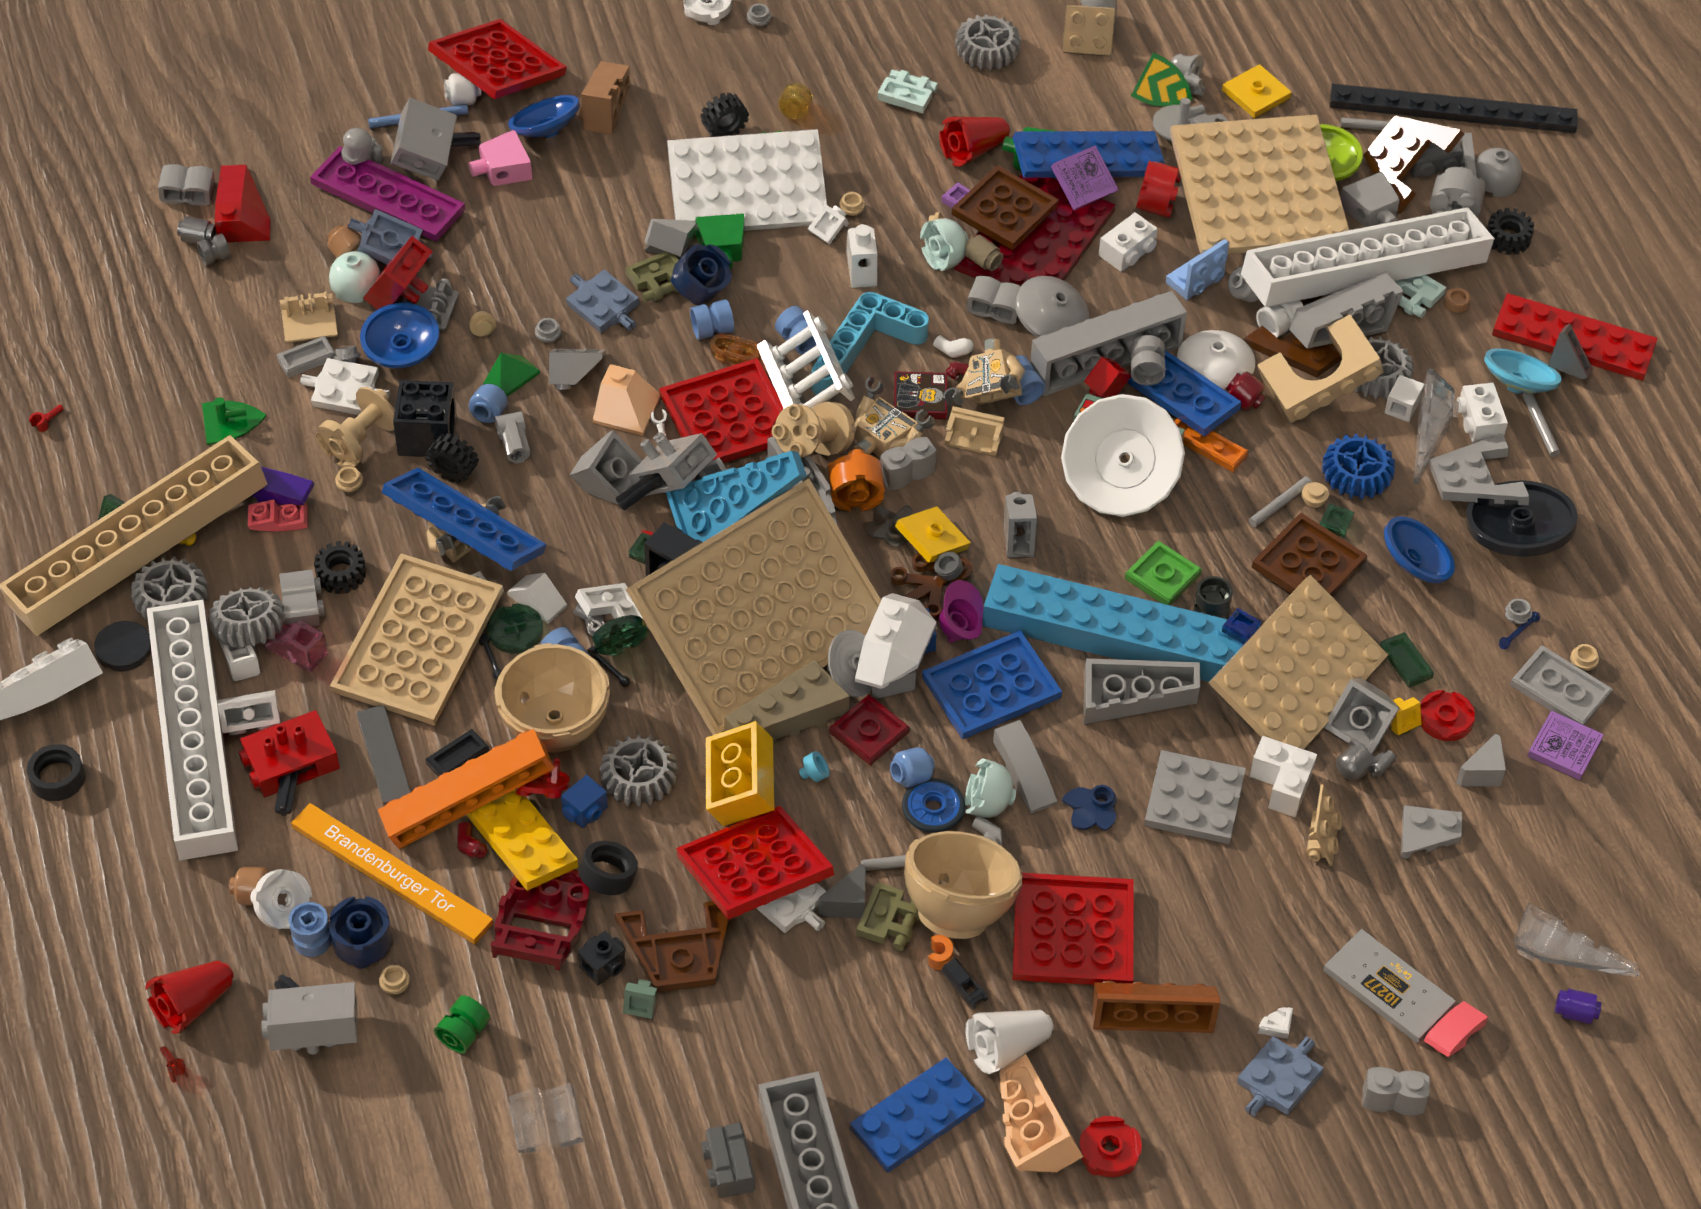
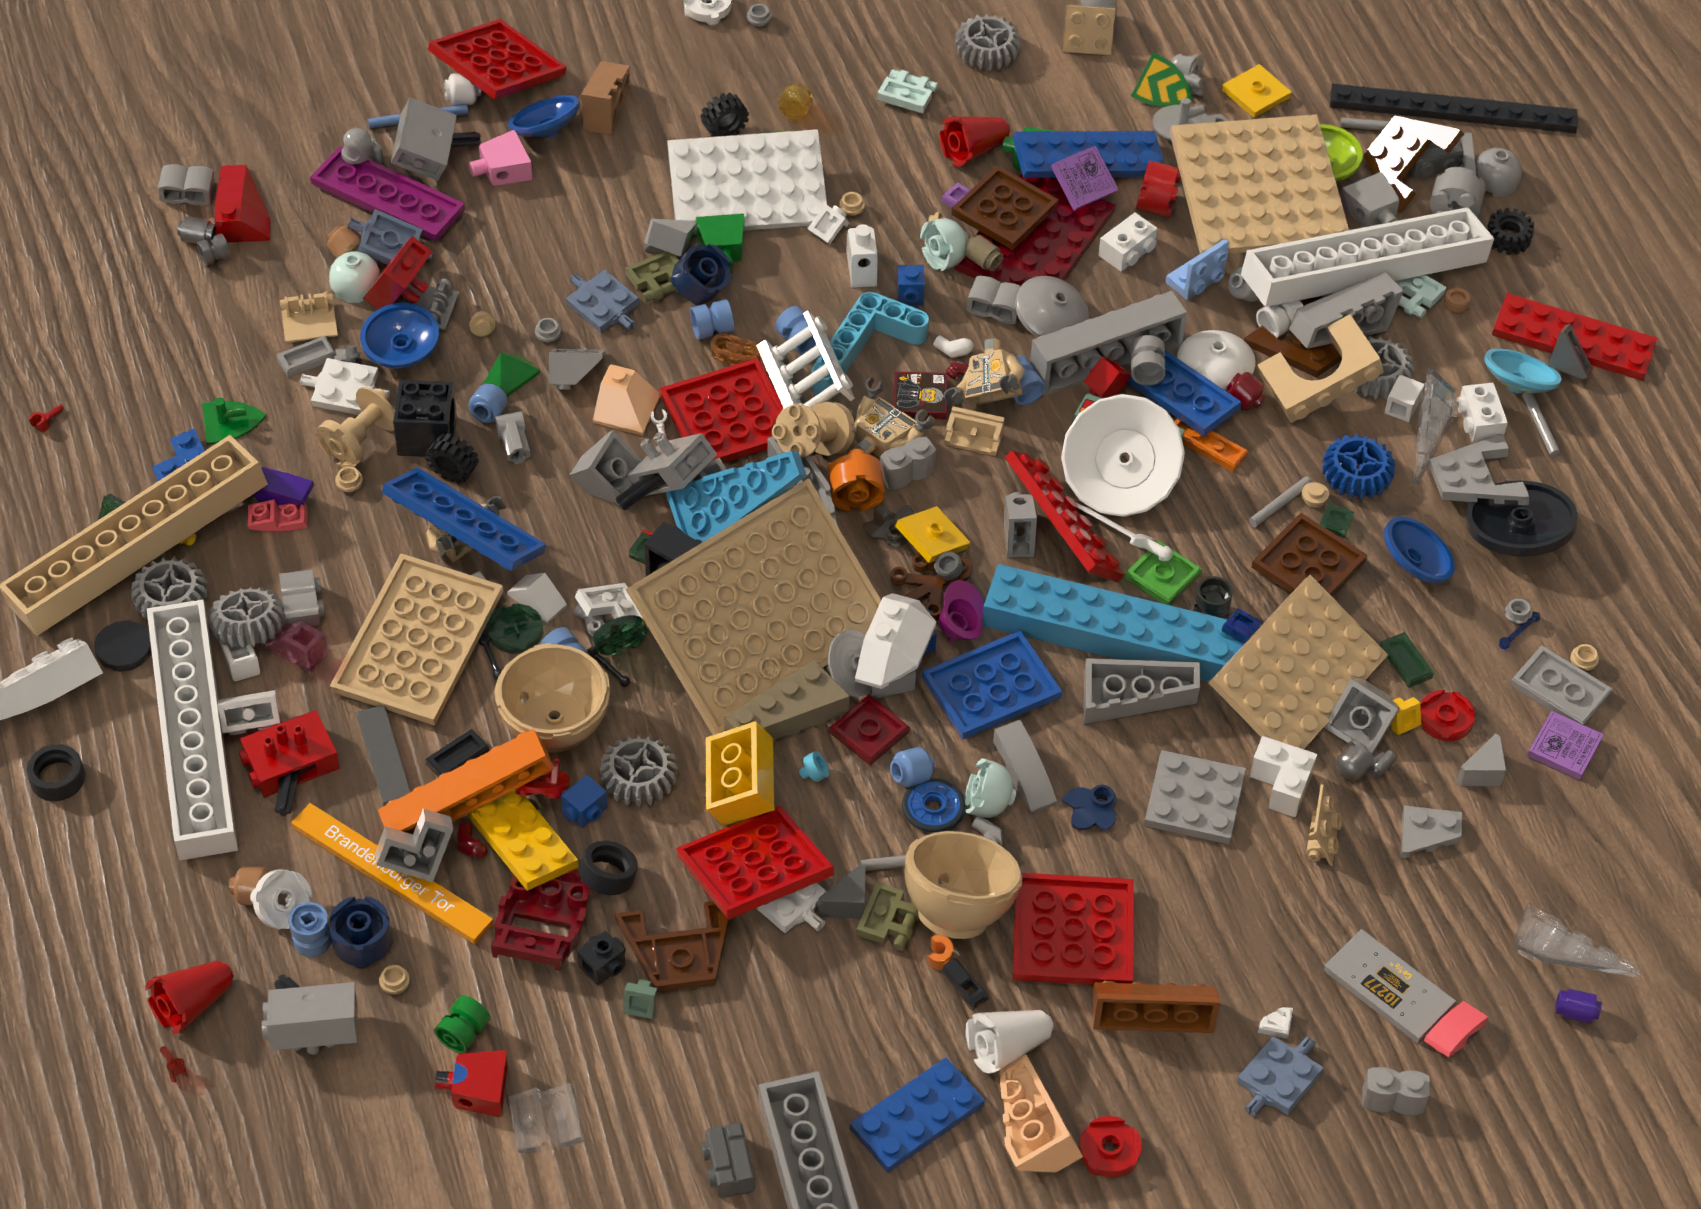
black tyre [314,541,366,594] -> none
none -> blue plate [152,428,205,481]
none -> light grey brick [375,808,453,882]
none -> red torso [435,1050,508,1117]
none -> blue brick [897,265,925,305]
none -> red plate [1005,450,1125,582]
none -> white sword [1076,503,1173,562]

